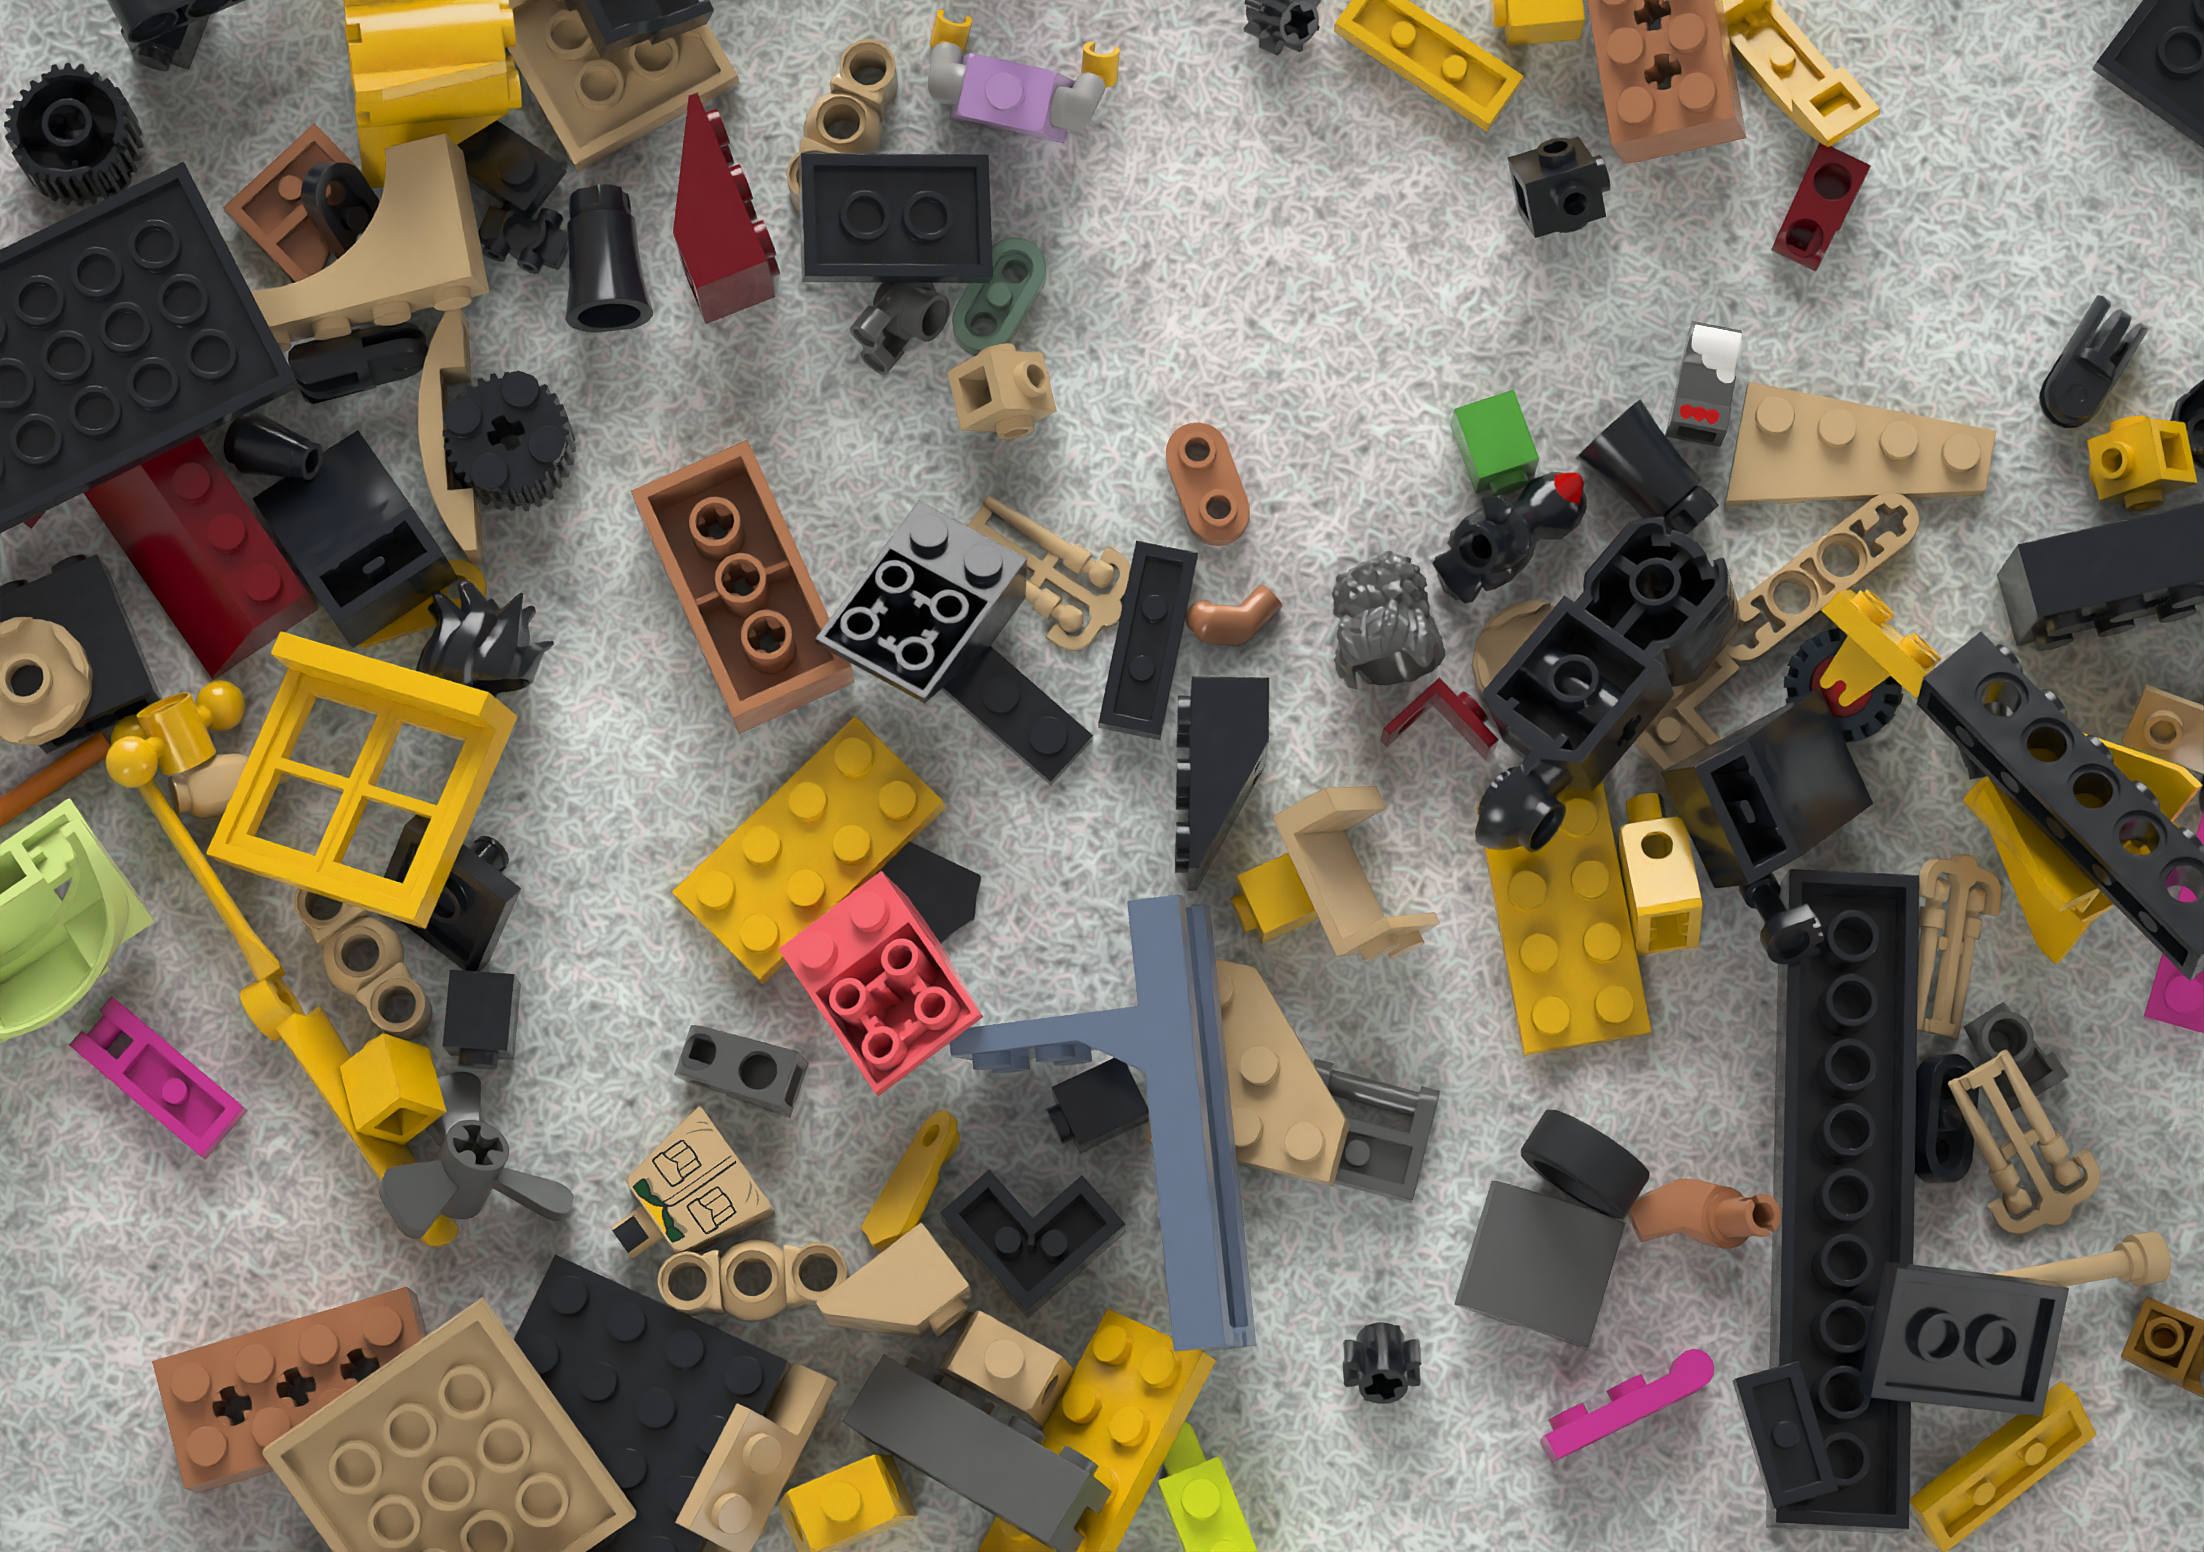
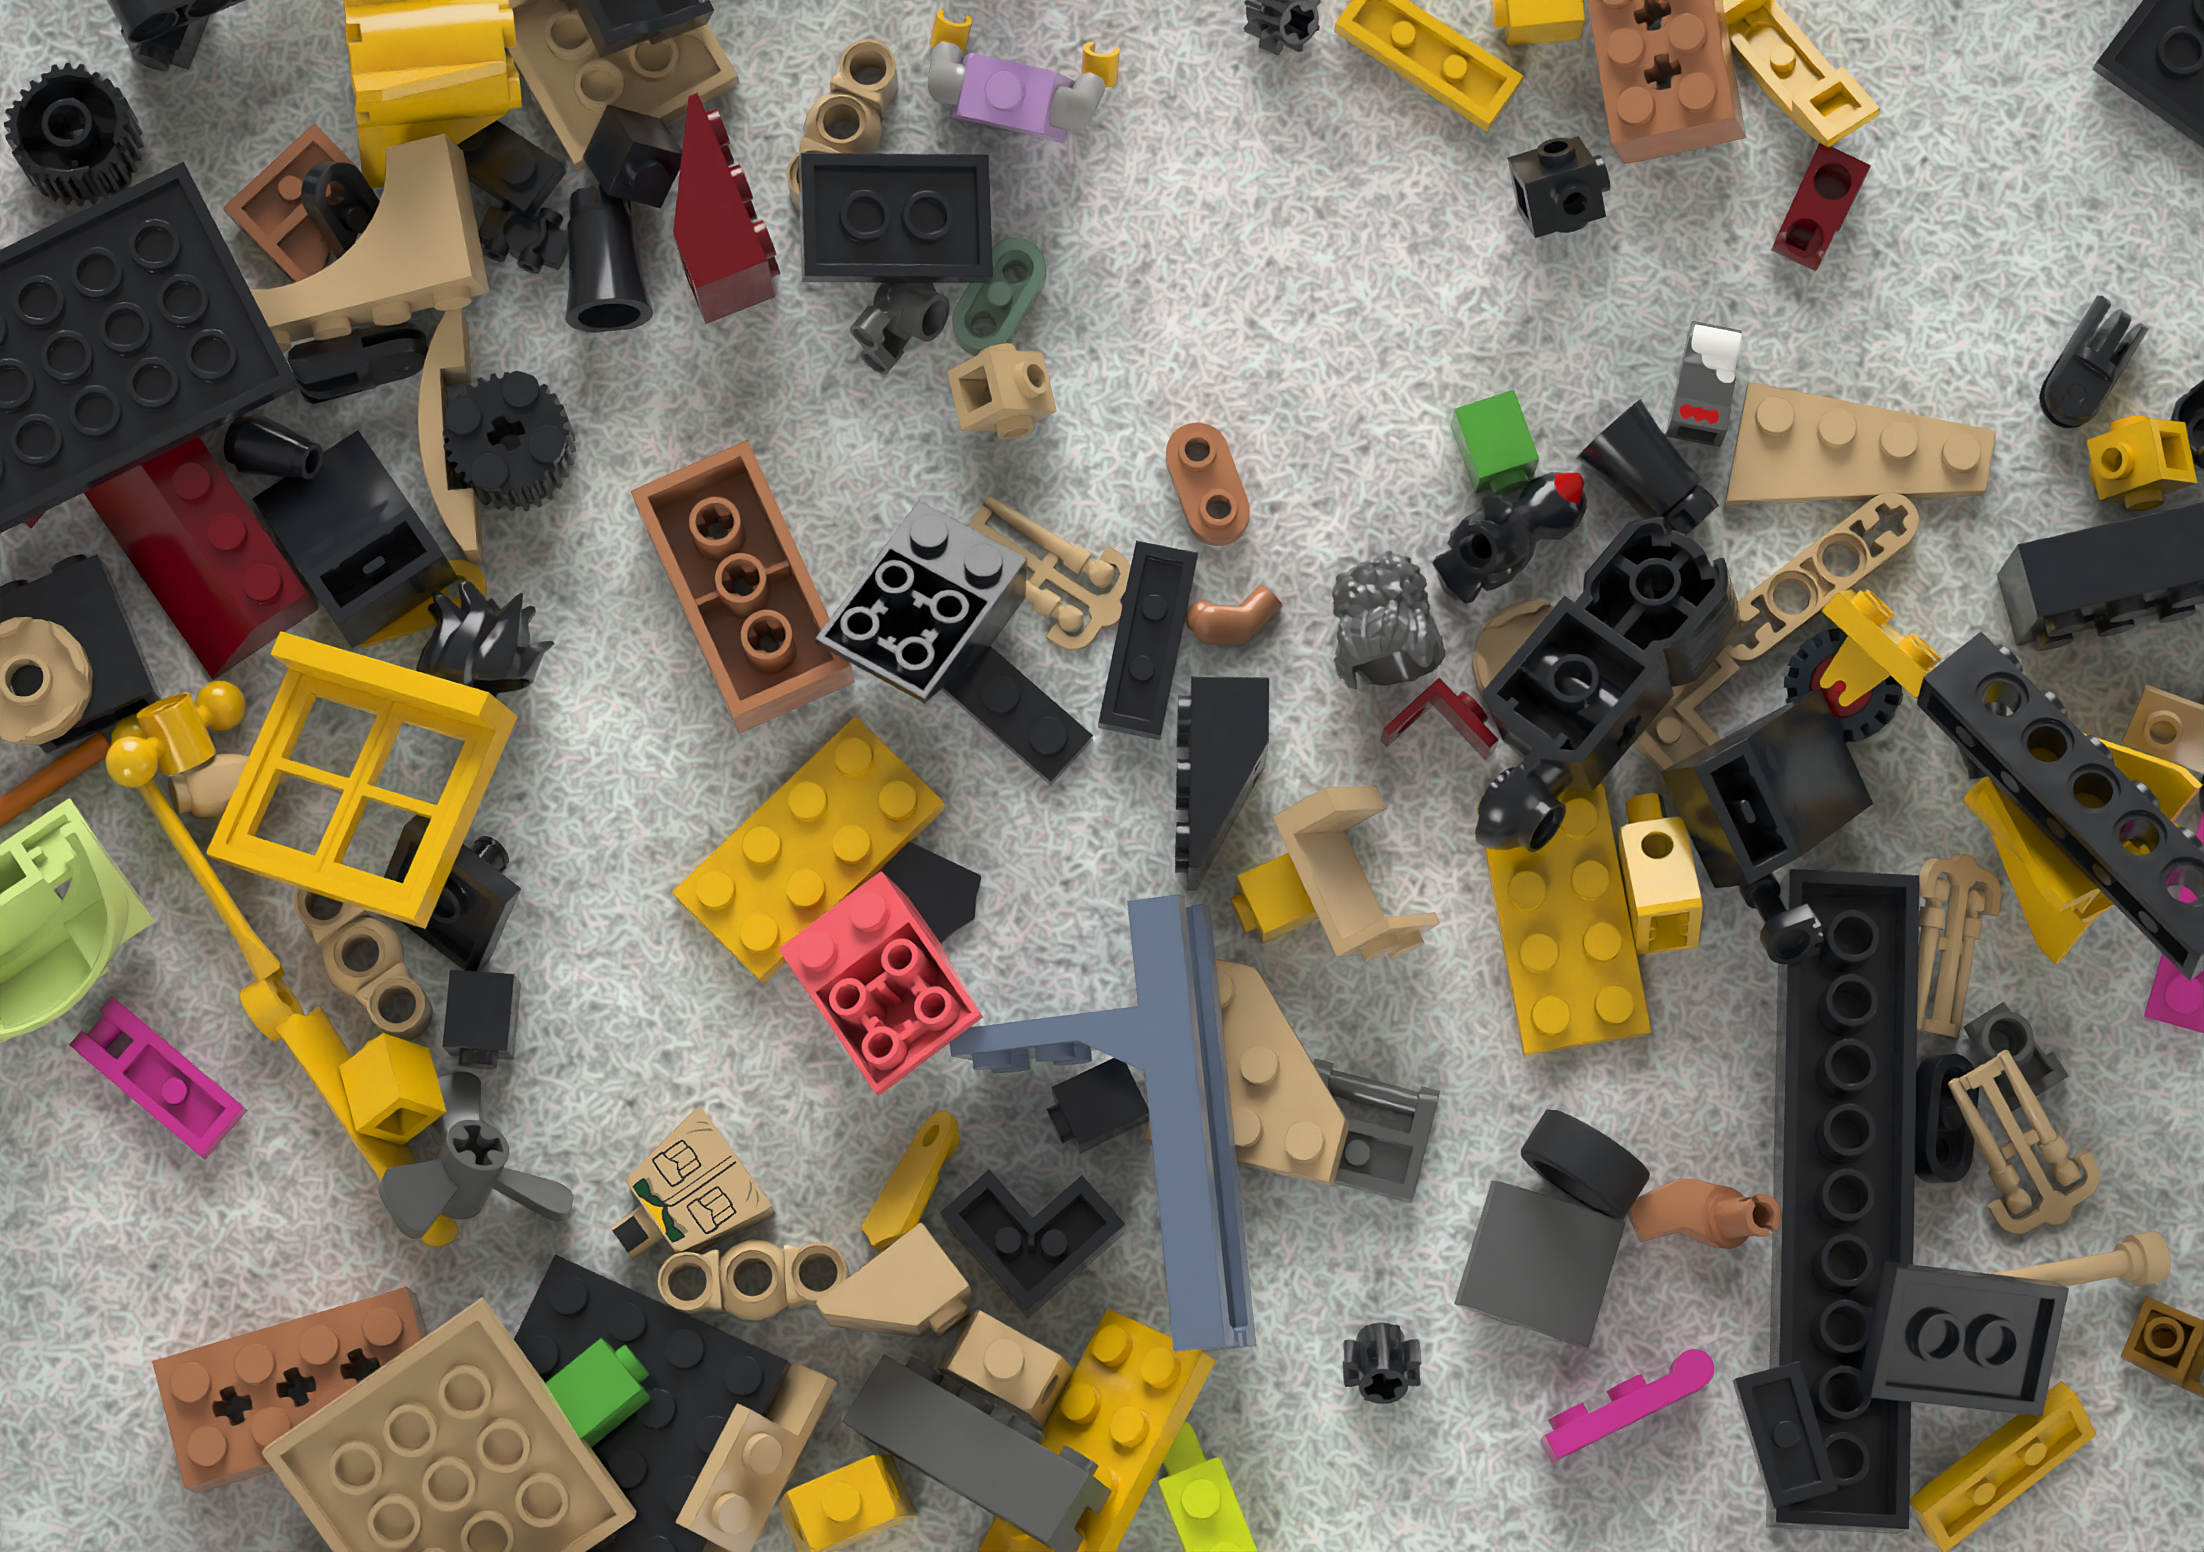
dark grey leg [674,1025,809,1118] -> none
none -> bright green brick [545,1338,652,1448]
none -> black brick [582,104,682,209]

